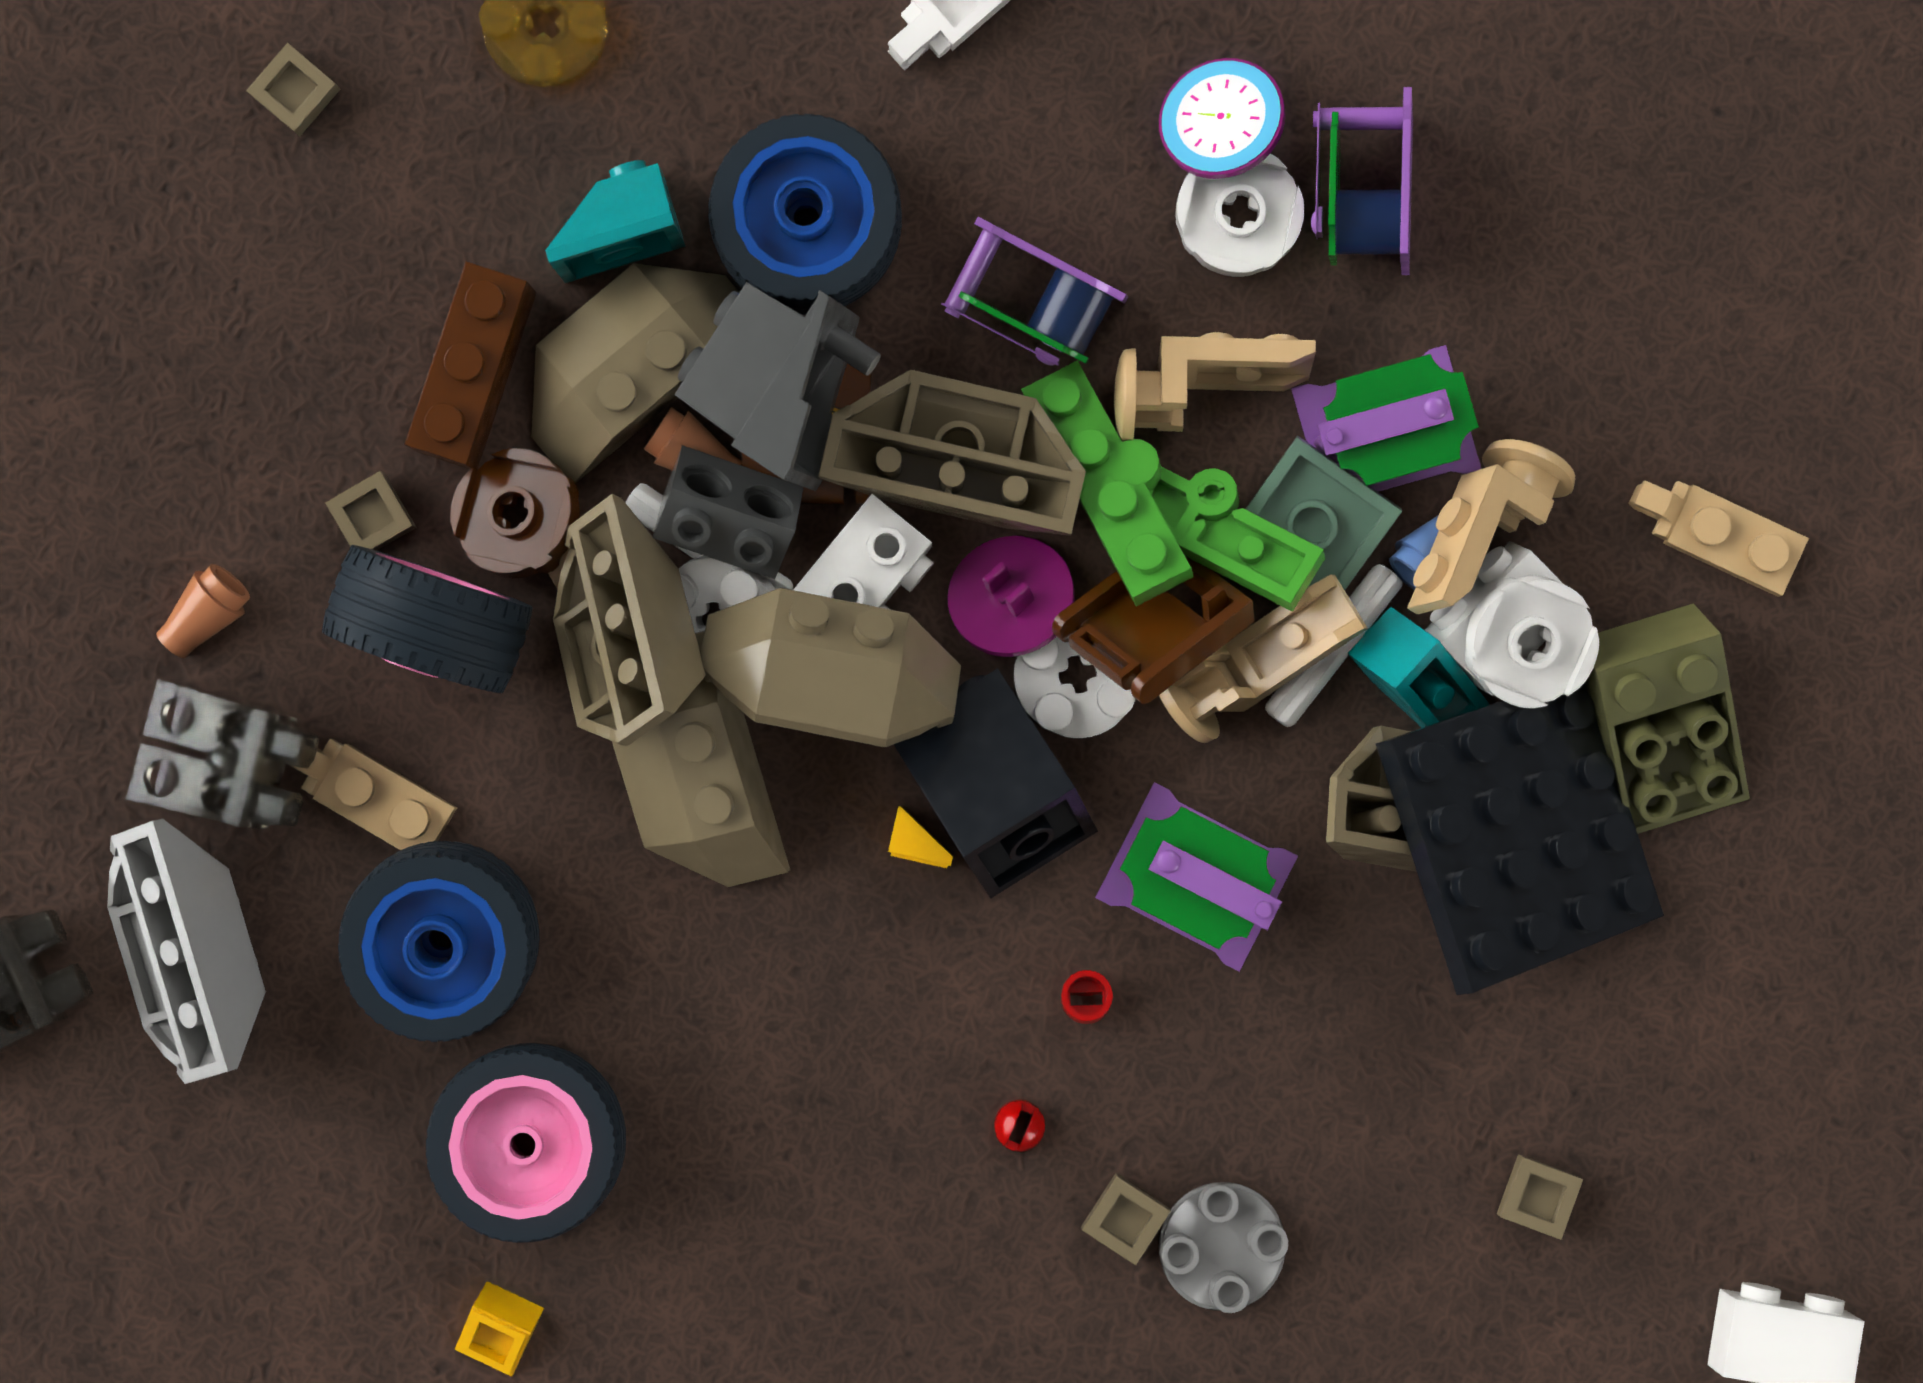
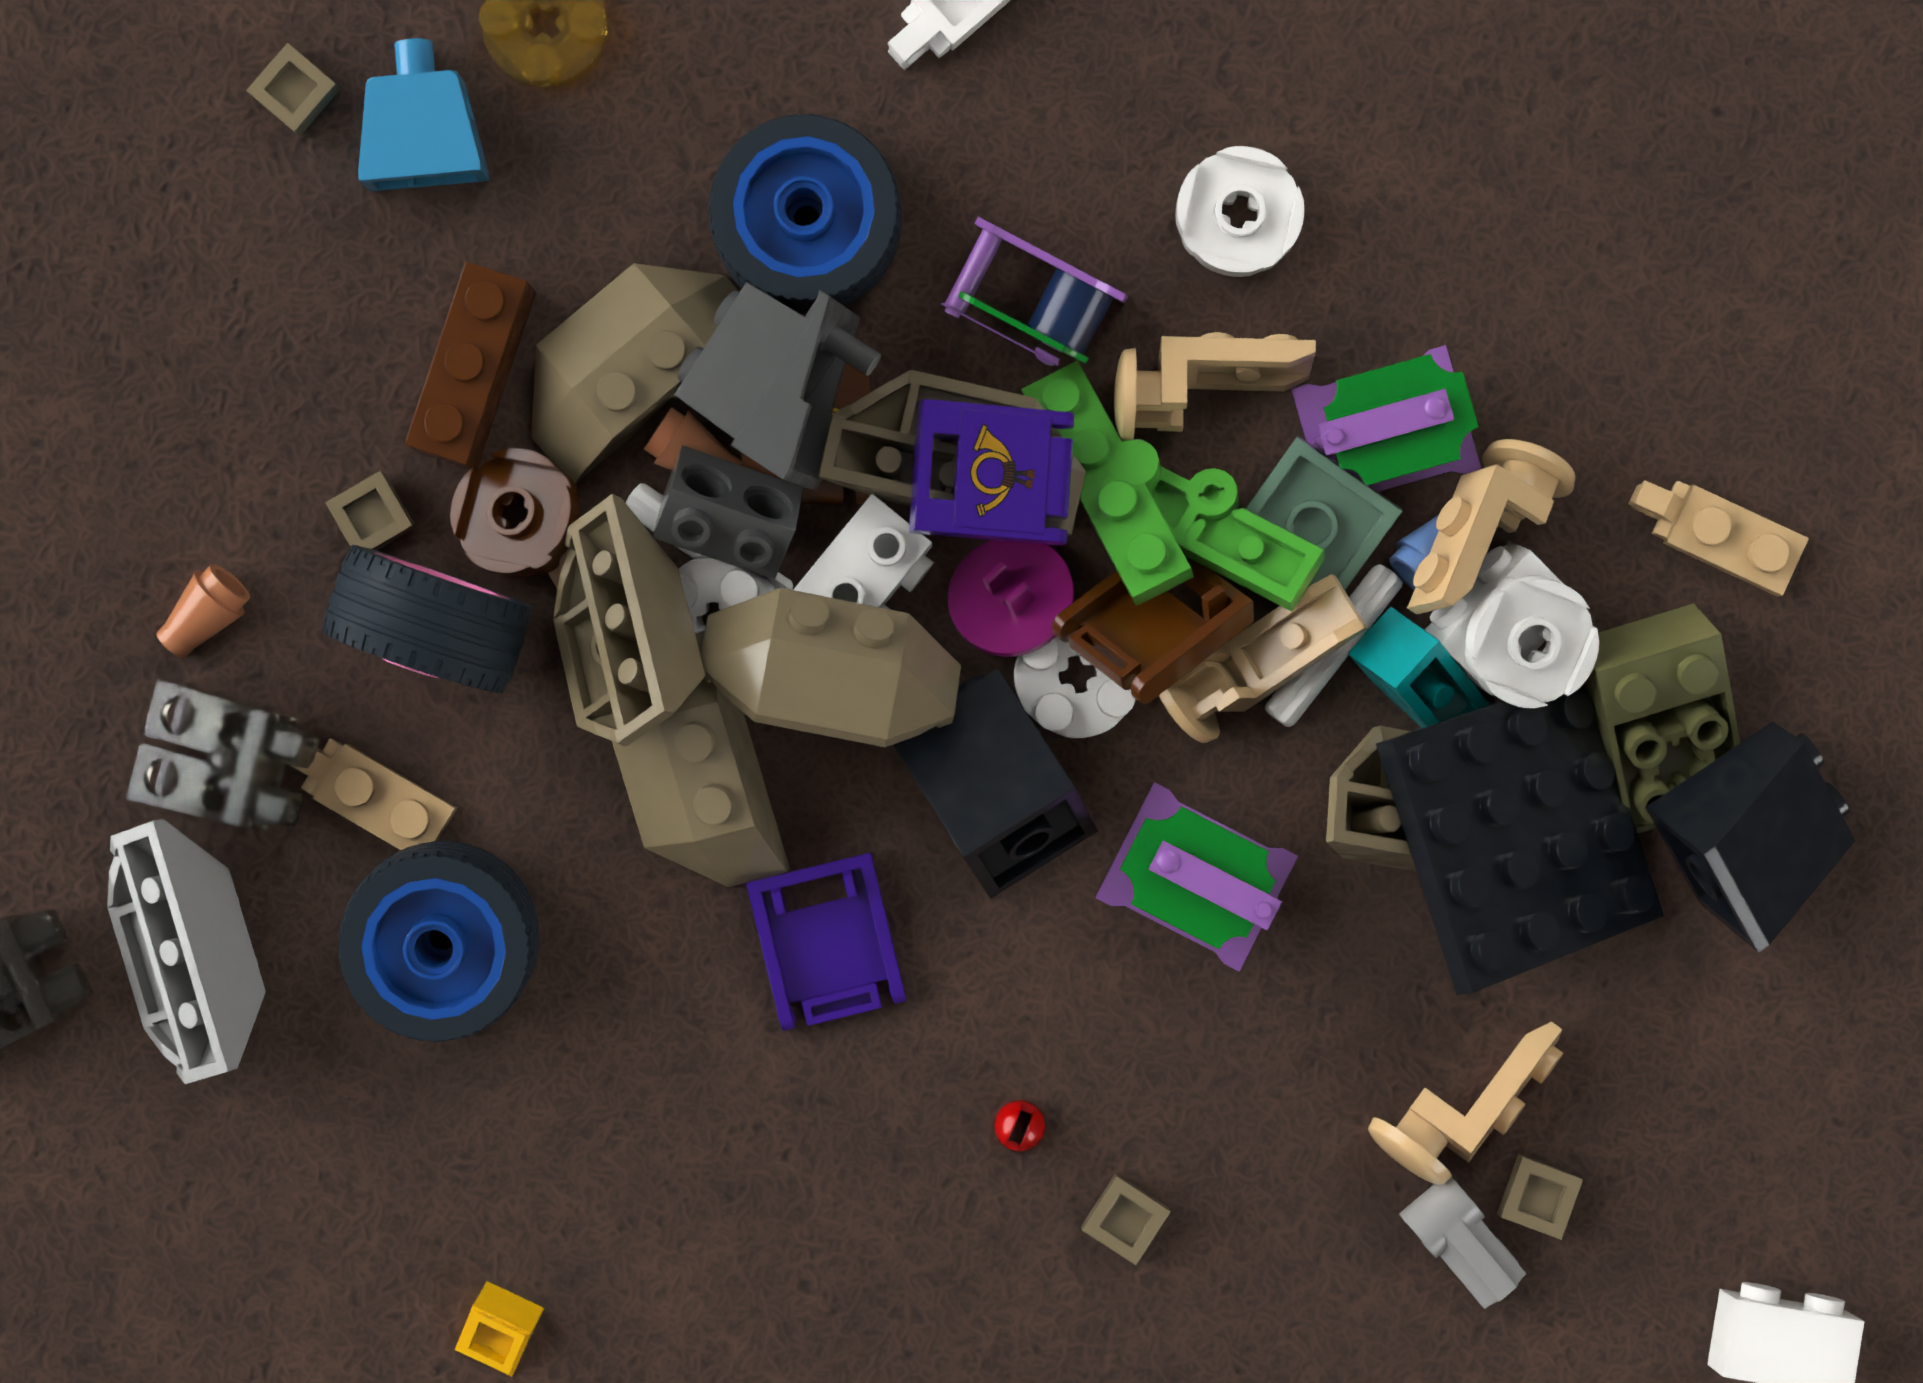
wheel [426,1043,626,1243] -> none
teal slope [545,160,686,283] -> none
yellow slope [888,806,953,869] -> none
red hinge [1061,970,1113,1024] -> none
piece [1159,58,1286,179] -> none
light grey dish [1159,1182,1288,1313] -> none
piece [1311,87,1413,275] -> none
none -> dark azure torso [358,38,489,192]
none -> dark purple container [746,852,907,1031]
none -> dark purple container [909,399,1075,545]
none -> tan piece [1368,1022,1563,1185]
none -> light grey piece [1399,1177,1526,1309]
none -> black slope [1645,721,1855,953]

